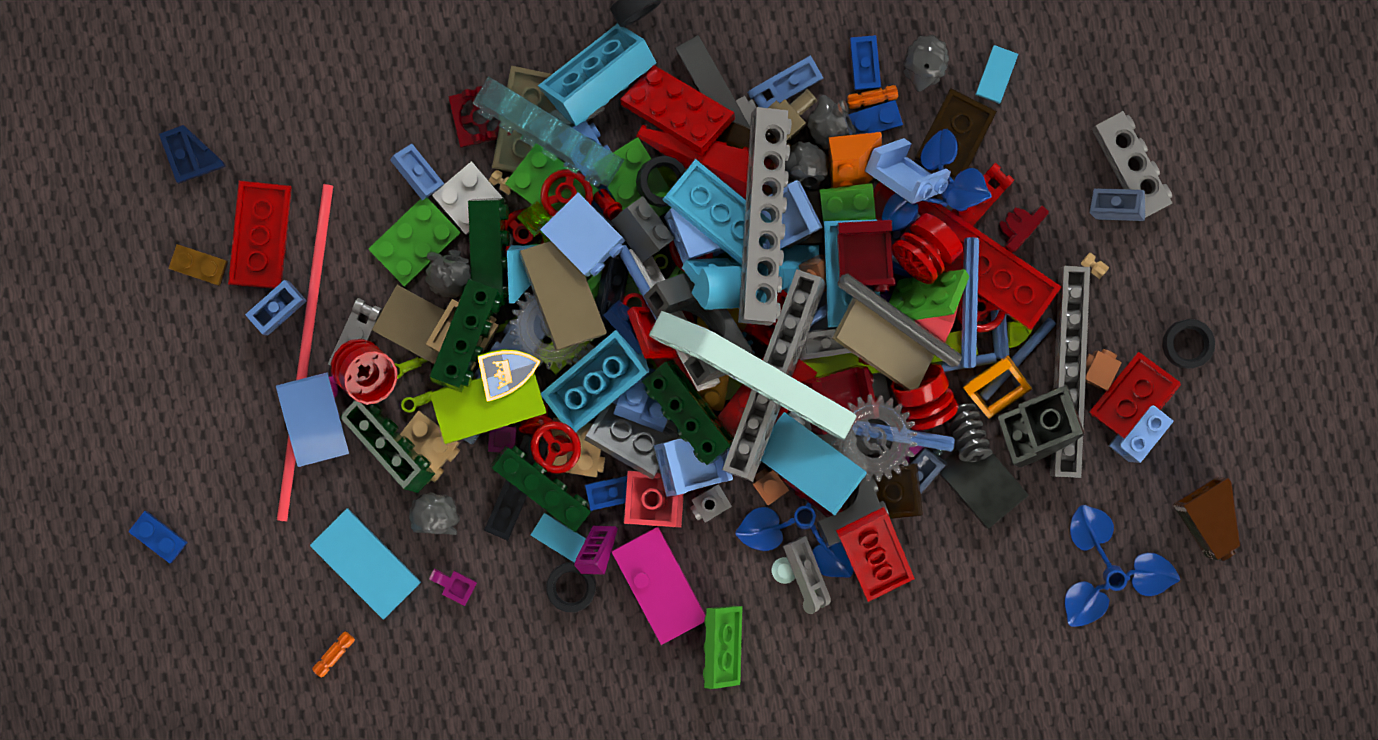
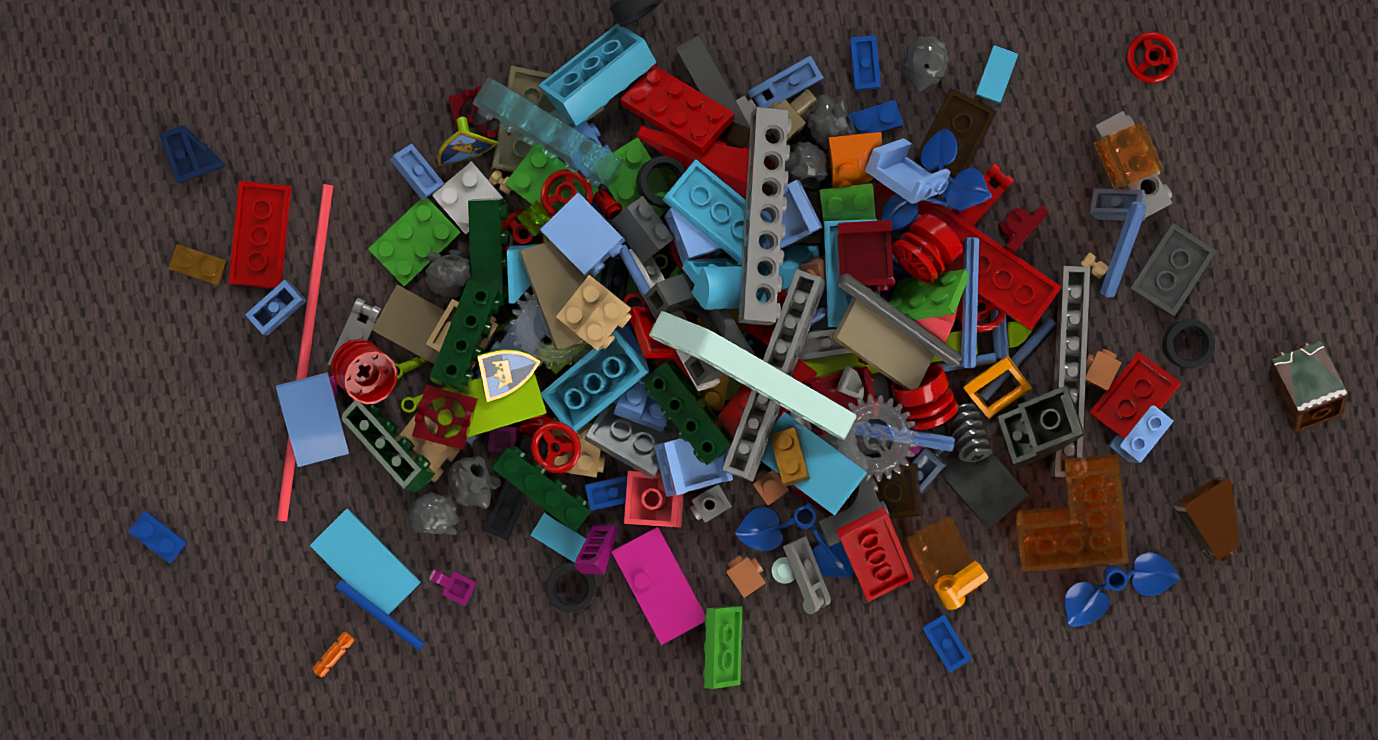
orange axle [847,85,898,109] -> none
none -> blue bar [335,580,425,651]
none -> dark red piece [412,385,478,450]
none -> shield [437,117,499,166]
none -> dark grey animal [448,456,500,509]
none -> tan plate [556,275,632,351]
none -> nougat brick [726,555,766,598]
none -> pearl gold plate [770,427,810,487]
none -> light grey tile [836,366,864,400]
none -> clear orange bracket [903,516,972,587]
none -> blue plate [921,614,972,673]
none -> light orange piece [934,560,988,610]
none -> clear orange brick [1016,454,1129,572]
none -> clear orange bracket [1094,122,1163,191]
none -> medium blue axle [1100,202,1147,298]
none -> red piece [1126,32,1178,83]
none -> dark grey plate [1129,223,1216,317]
none -> slope [1270,341,1349,433]

